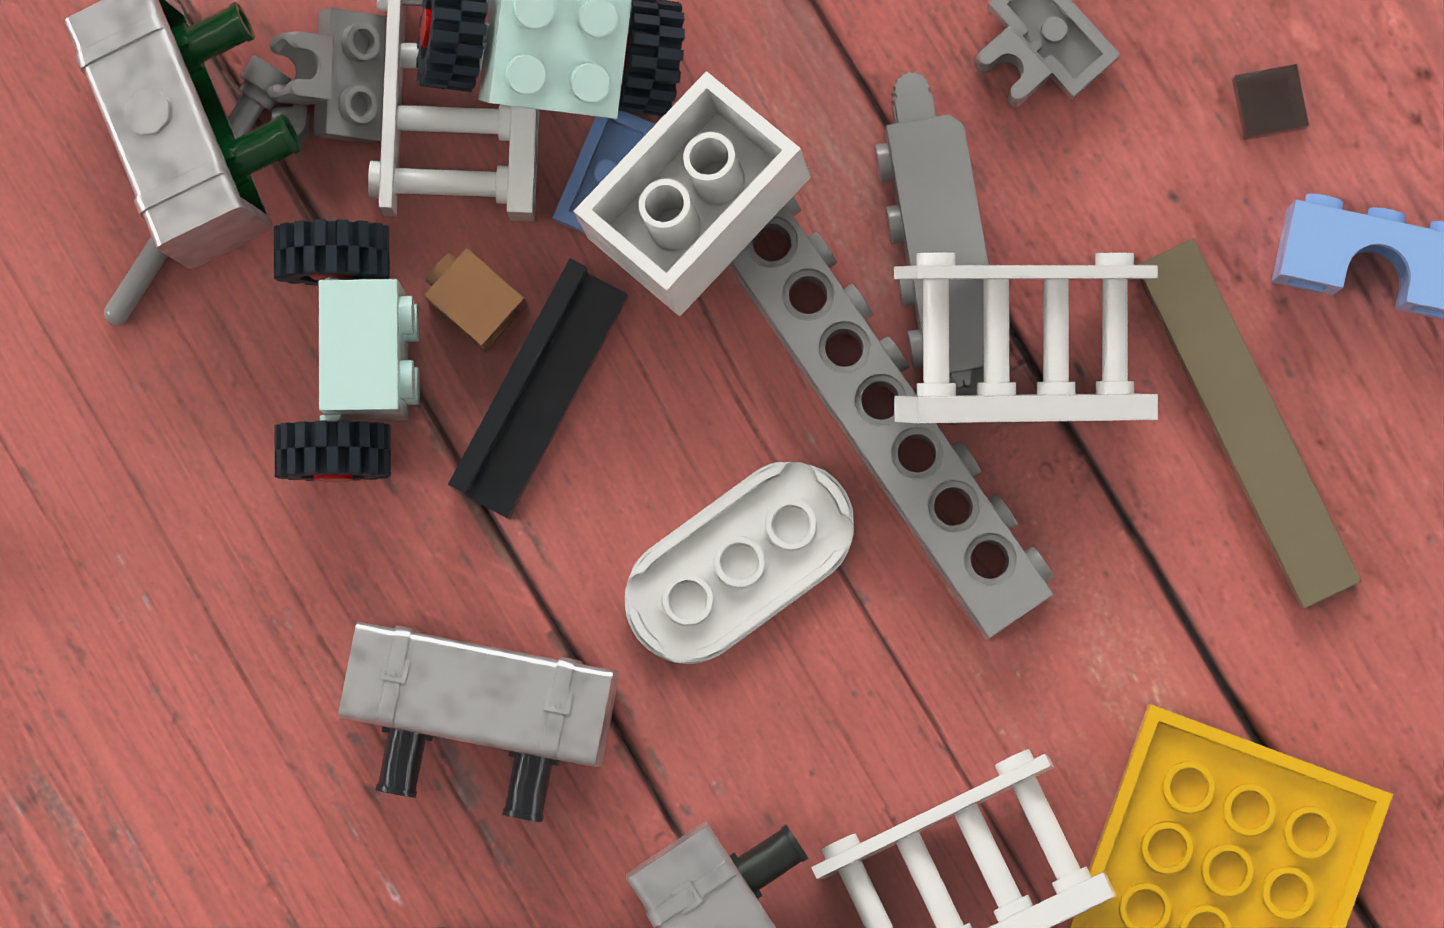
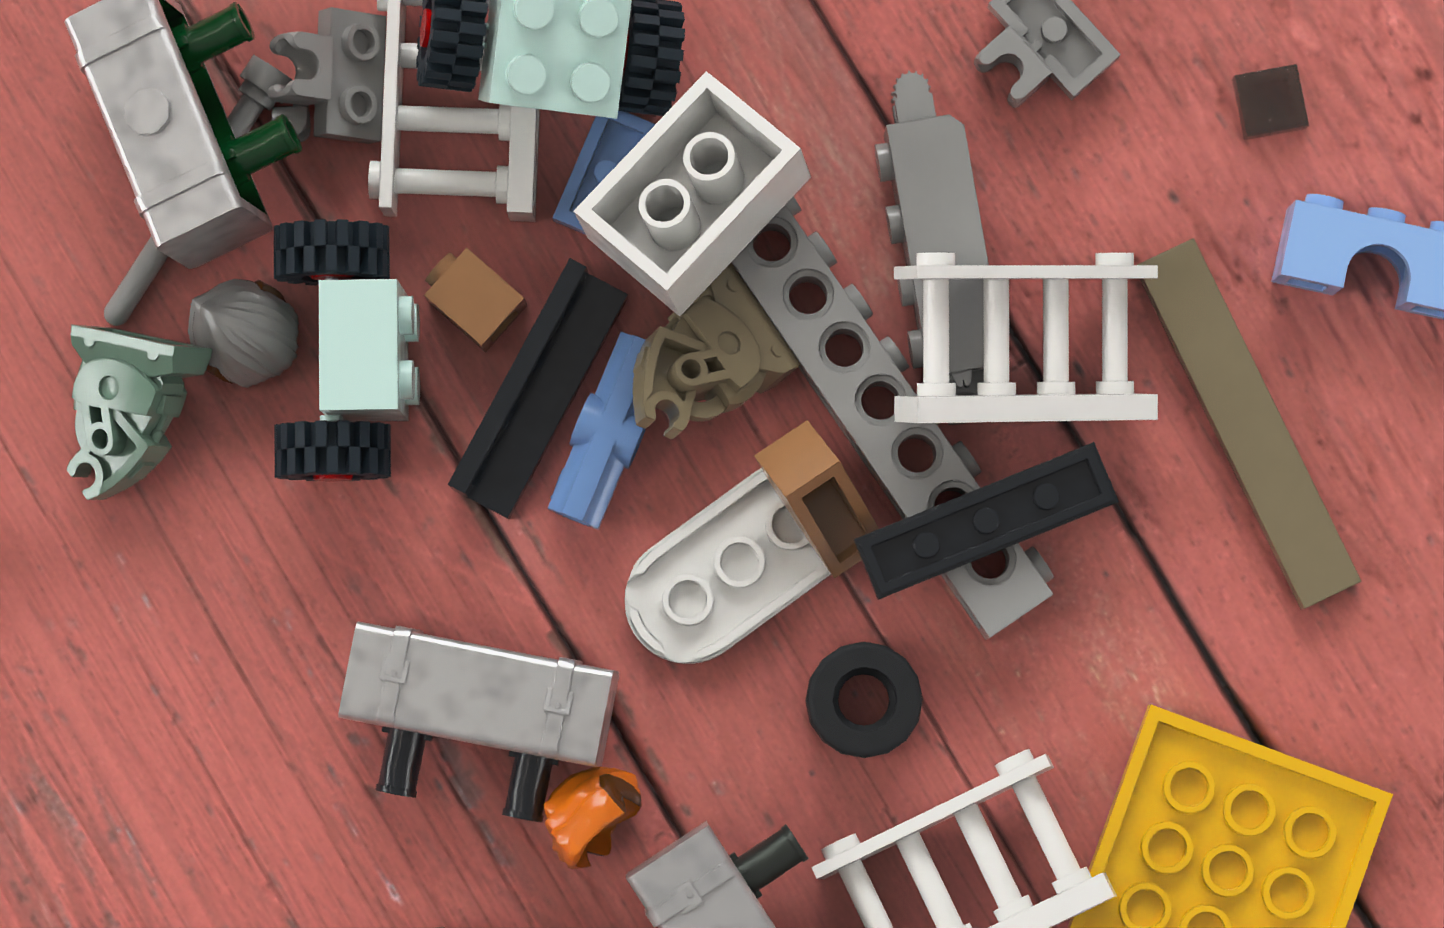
none -> sand green piece [66,324,212,500]
none -> light grey hair [188,279,299,388]
none -> orange hair [543,767,642,869]
none -> medium blue piece [548,332,646,530]
none -> dark tan piece [633,263,801,440]
none -> medium nougat slope [754,420,879,578]
none -> black tyre [805,642,923,758]
none -> black tile [853,442,1119,600]

